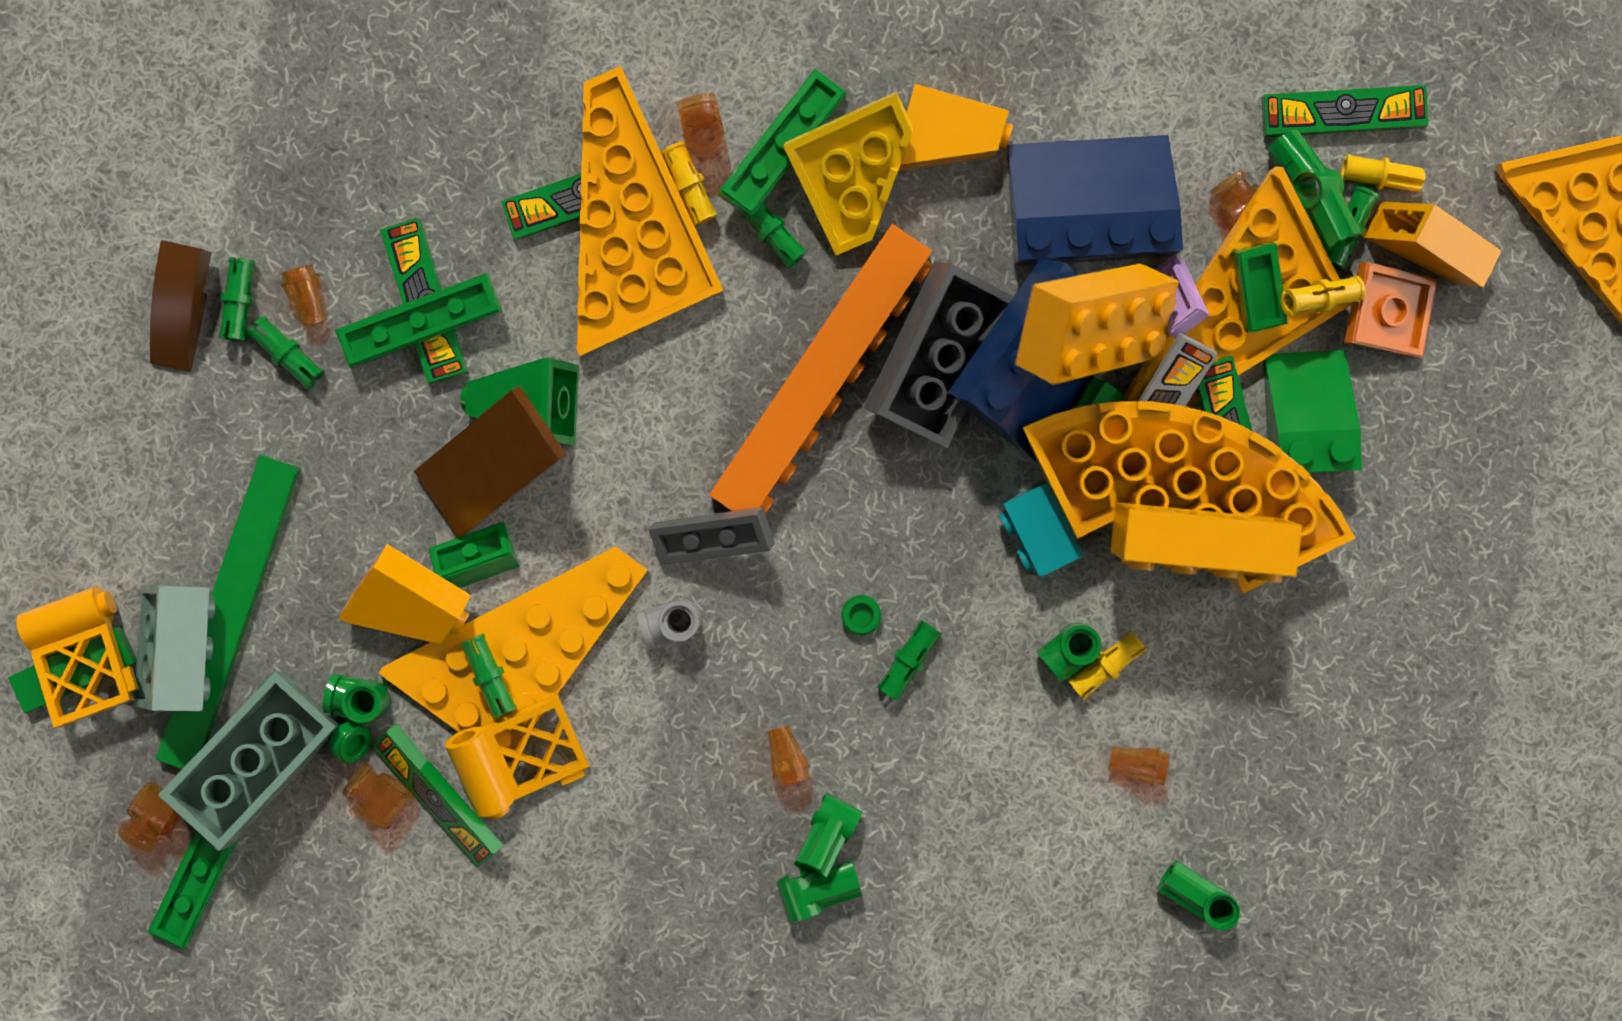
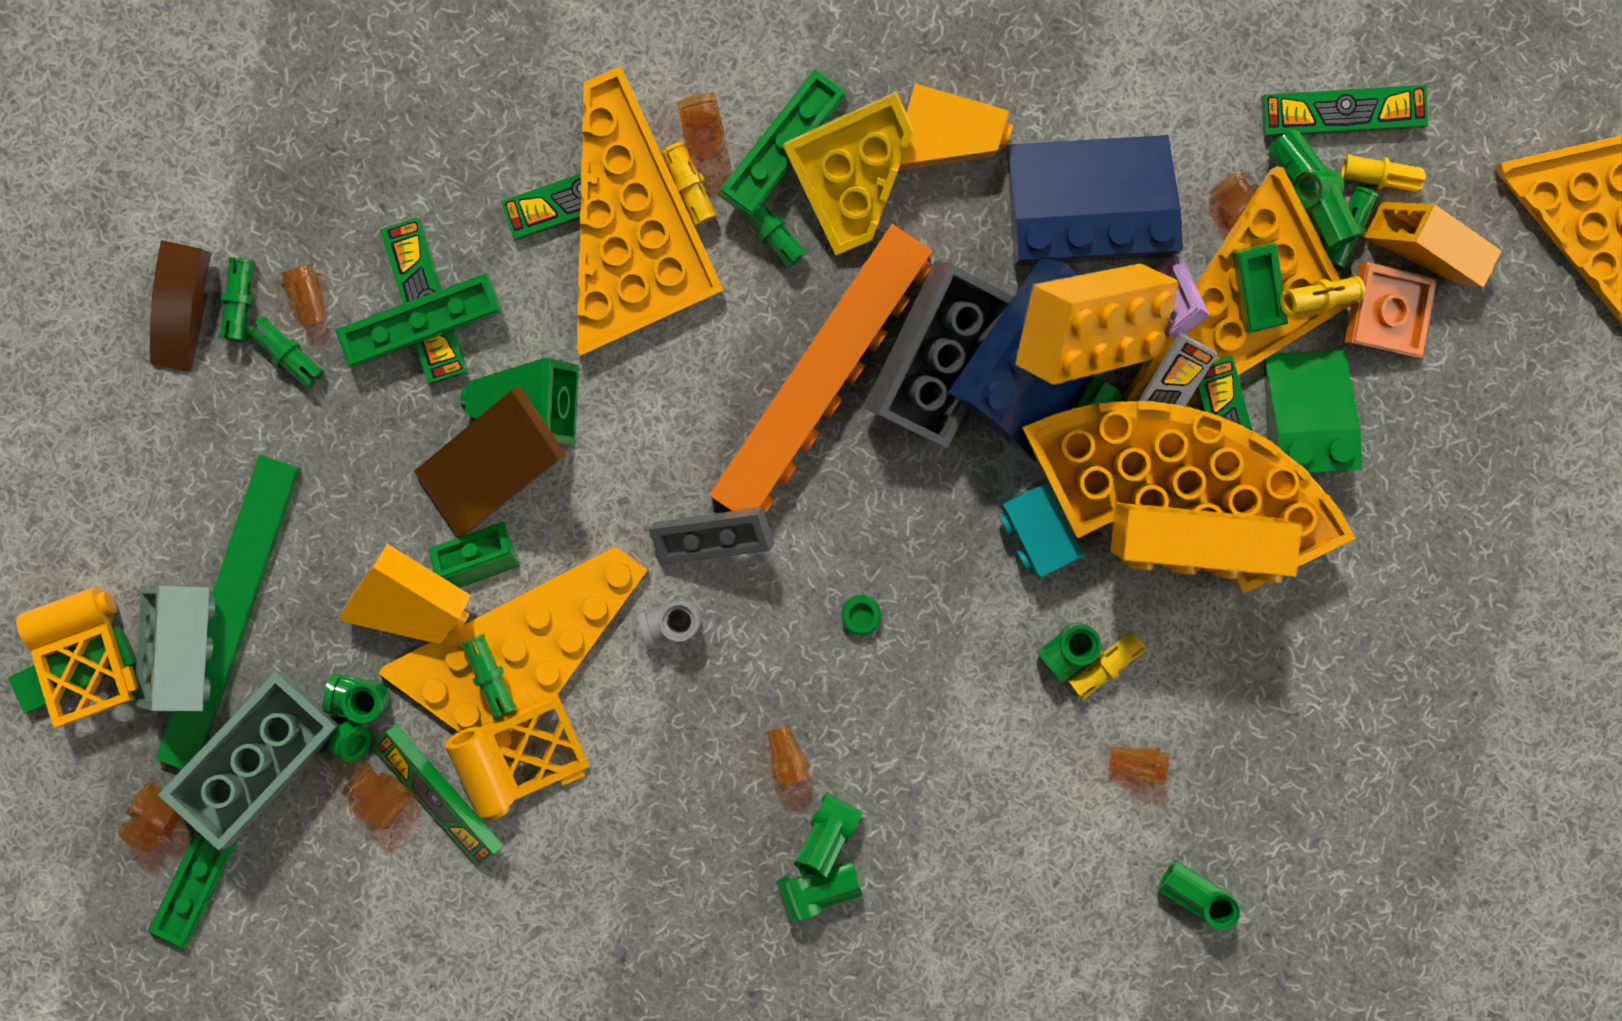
green pin [877,619,942,701] -> none

